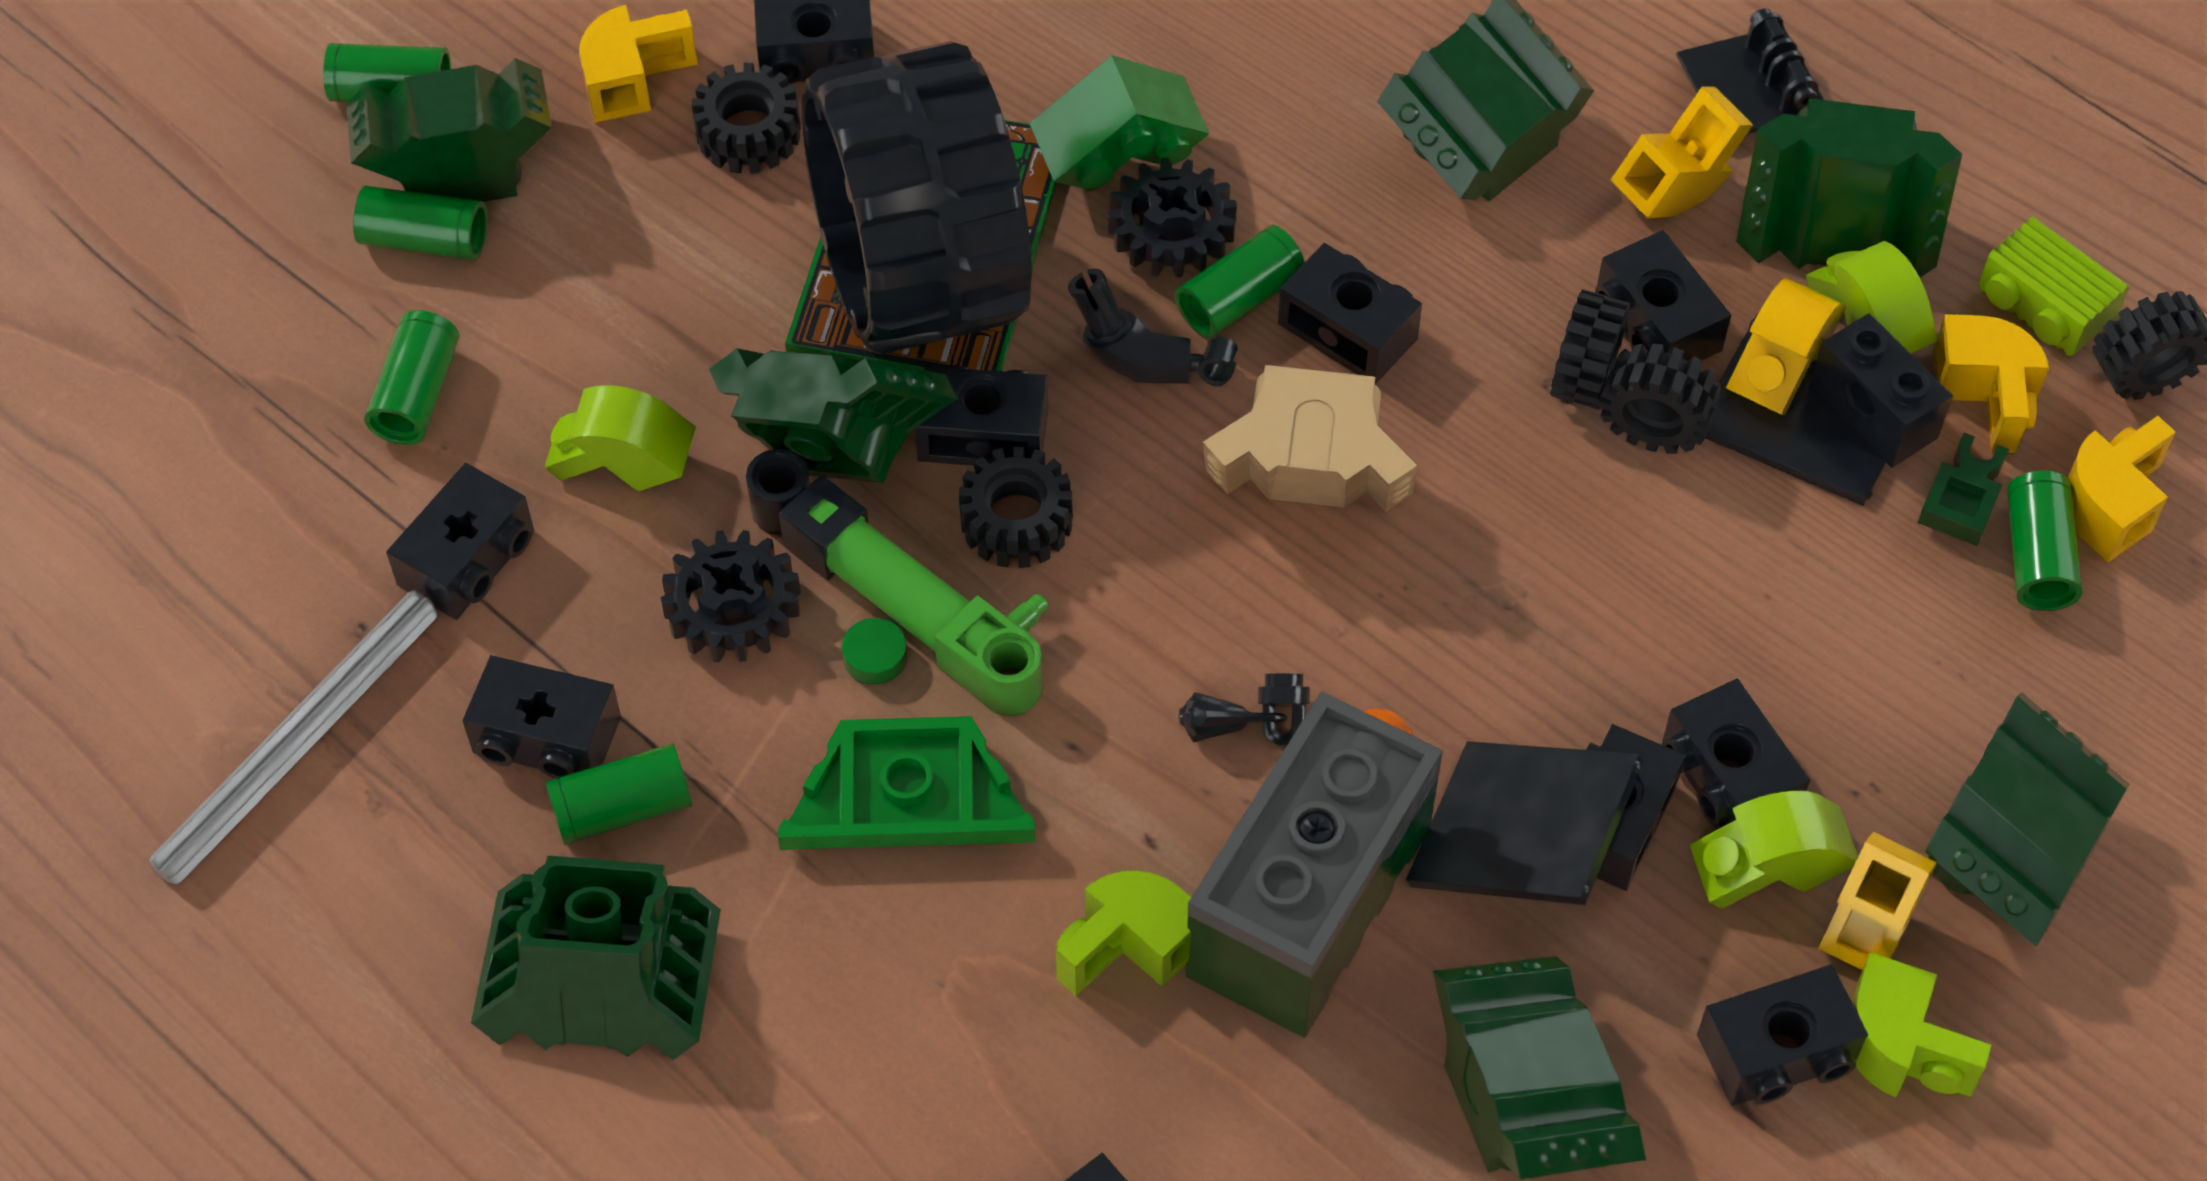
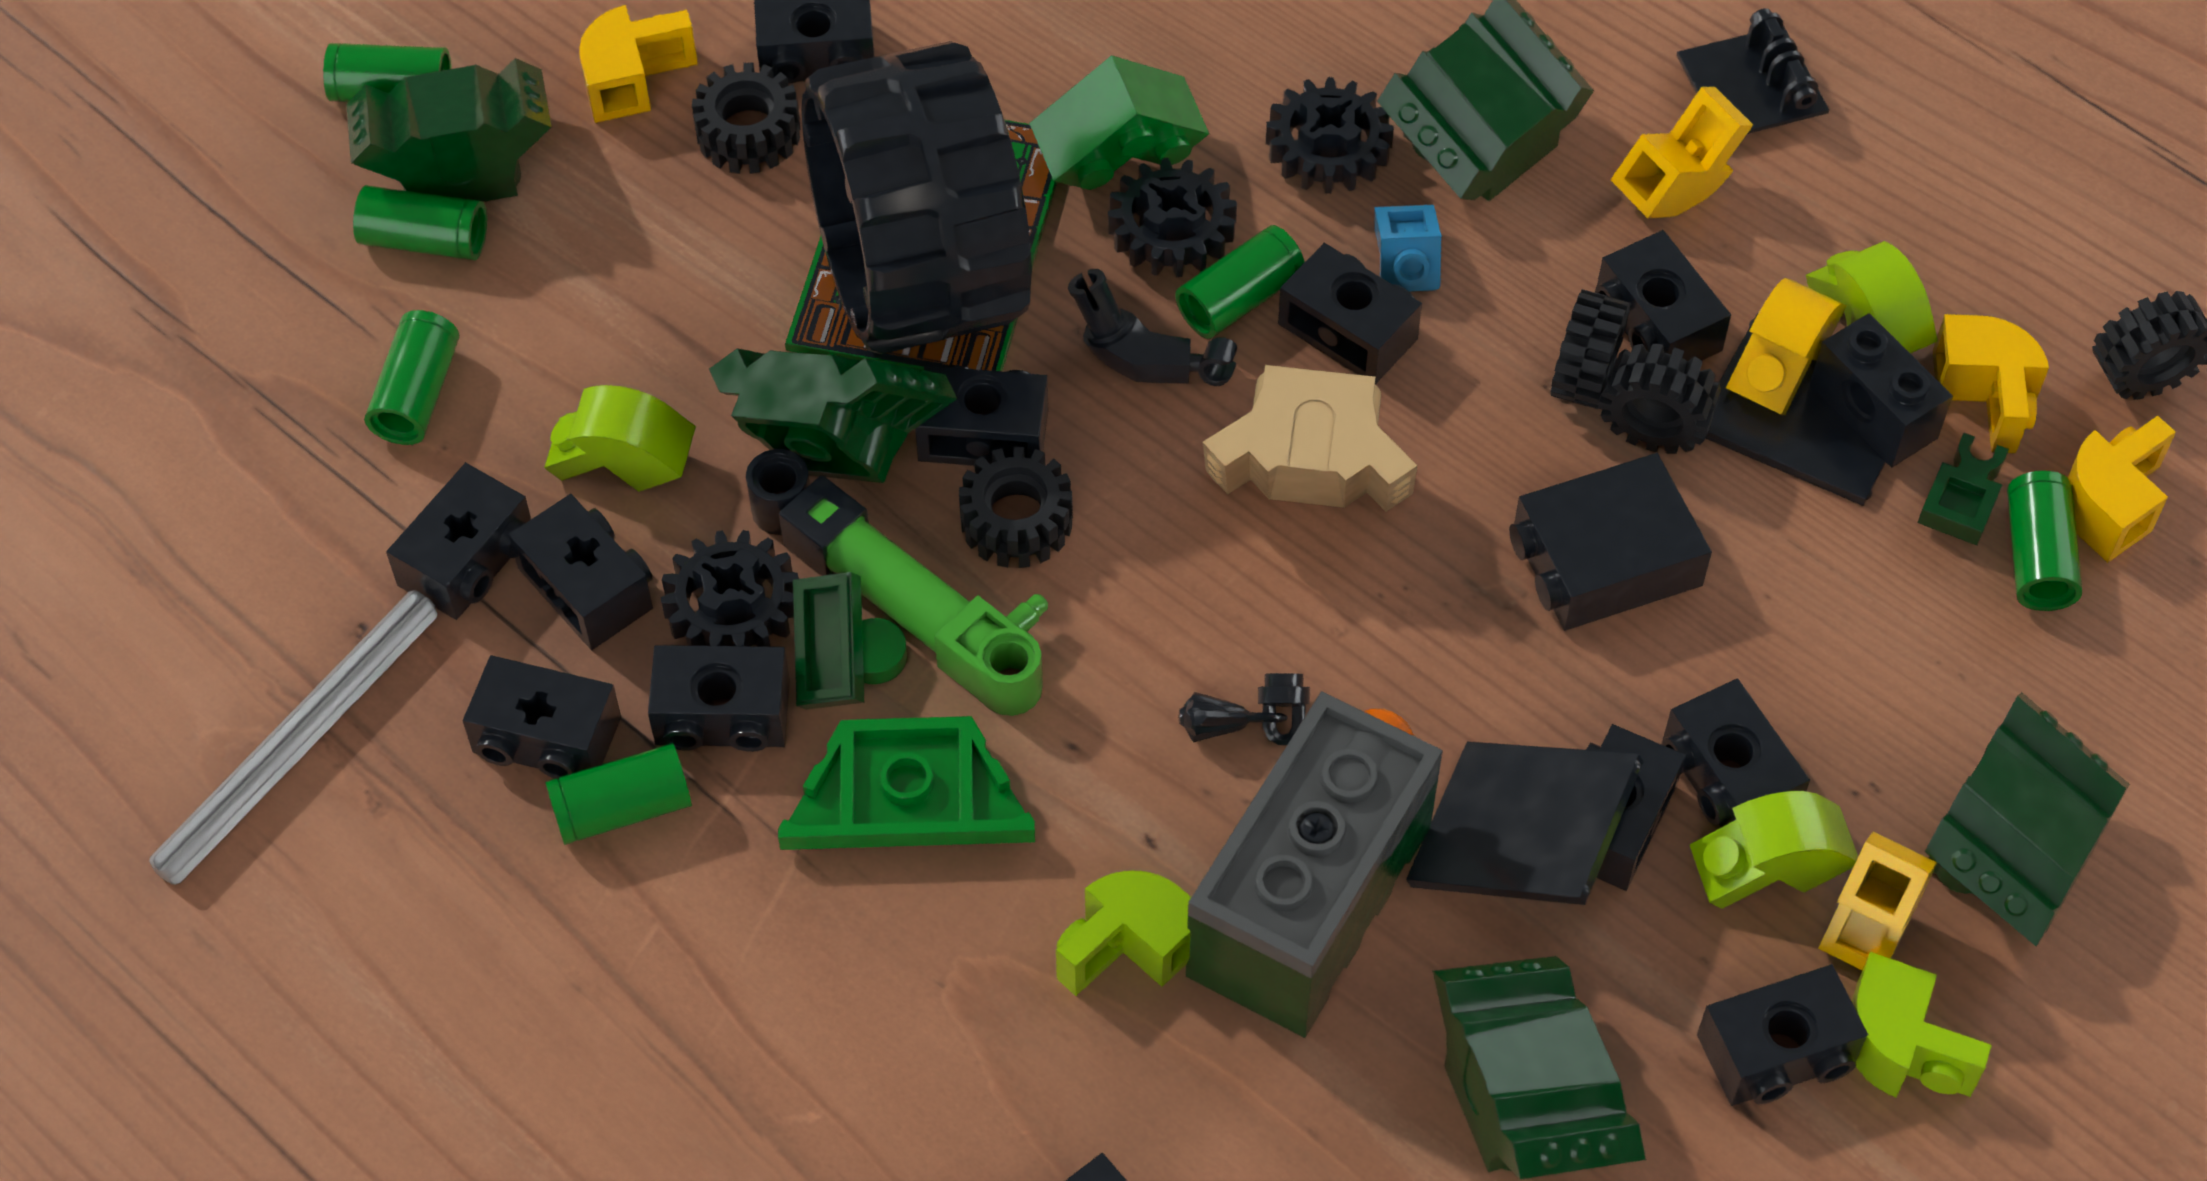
dark green slope [471,855,721,1060] -> none
dark green slope [1736,98,1963,277] -> none
lime brick [1978,216,2130,356] -> none
none -> black brick [509,493,653,651]
none -> black brick [648,645,790,752]
none -> dark green tile [793,572,865,710]
none -> black gear [1265,77,1394,194]
none -> dark azure bracket [1374,205,1441,291]
none -> black brick [1509,453,1712,631]

